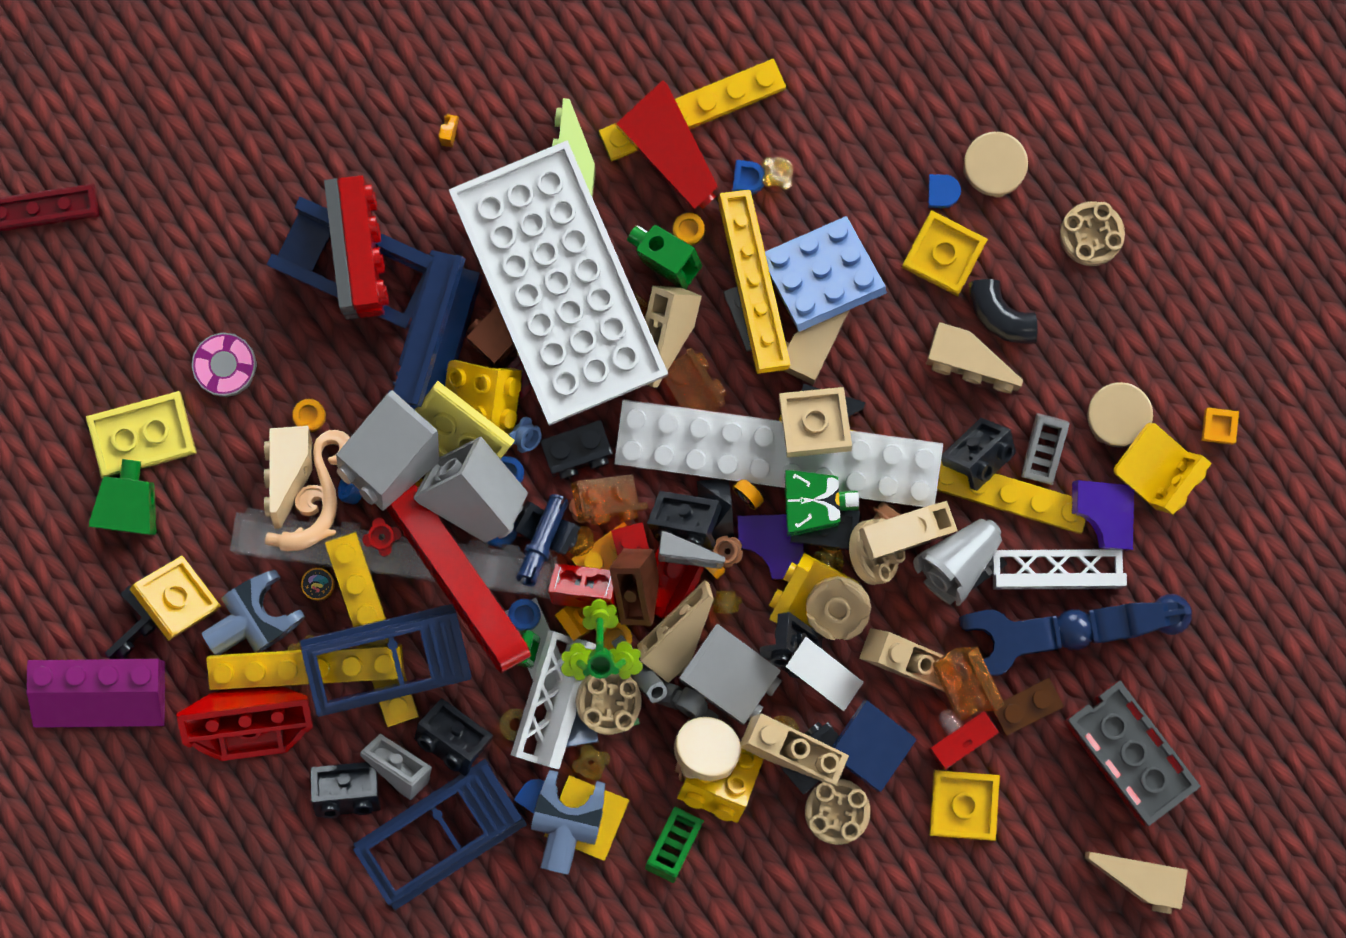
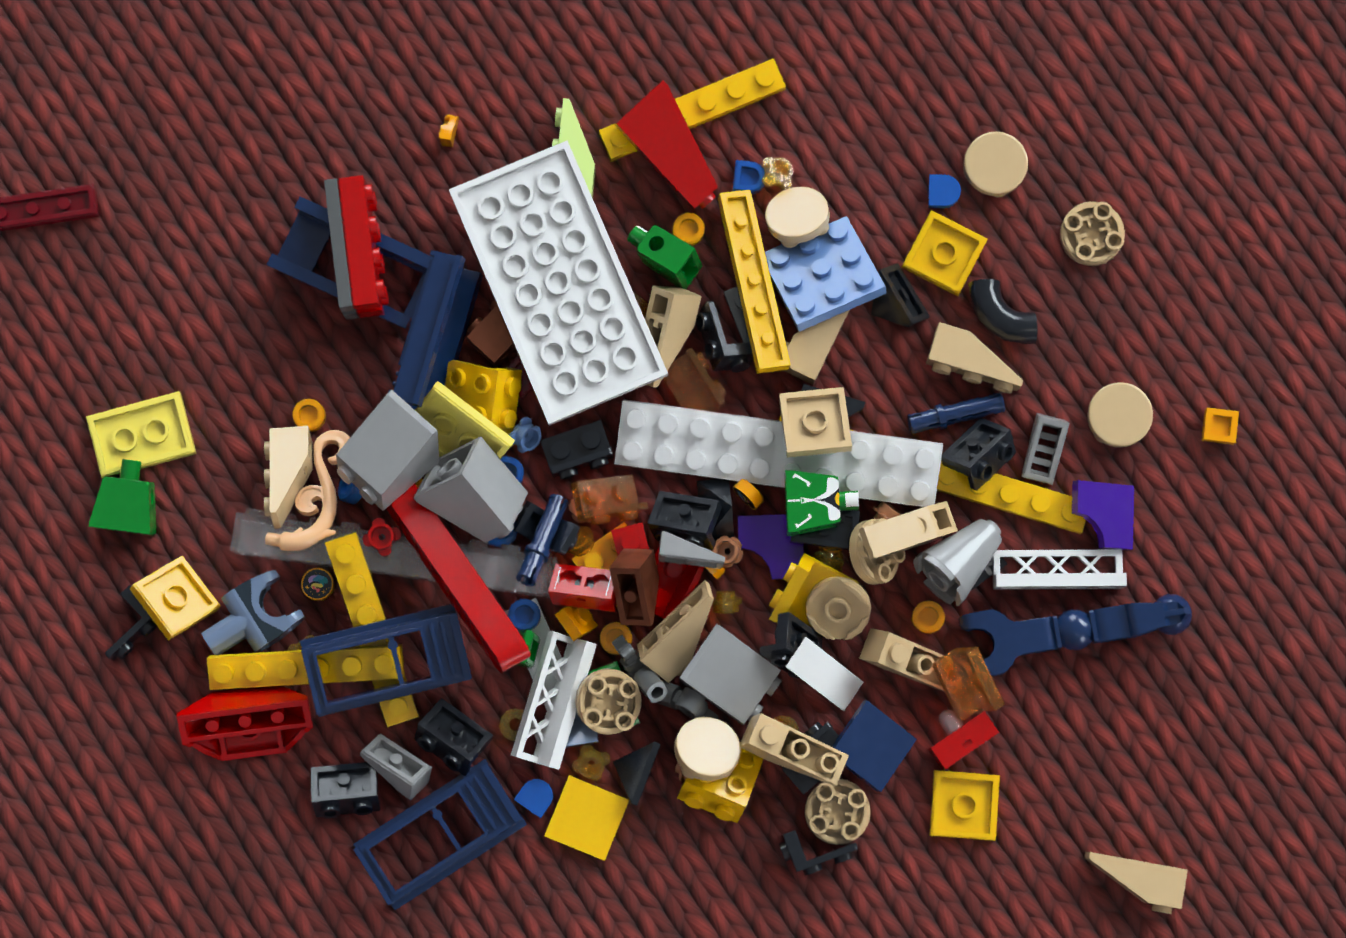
magenta slope [27,659,165,728] -> none
tile [192,333,257,397] -> none
sand blue connector [531,770,605,875] -> none
lime plant [561,599,643,680] -> none
green slope [645,806,704,883] -> none
reddish brown plate [990,678,1064,736] -> none
dark grey piece [1063,681,1201,826] -> none
yellow bracket [1114,423,1212,515] -> none
none -> black slope [613,742,661,806]
none -> black bracket [696,301,754,373]
none -> tile [765,187,830,248]
none -> black bracket [779,830,858,876]
none -> black slope [871,263,930,327]
none -> dark blue pin [907,392,1005,435]
none -> light orange tile [912,601,945,634]

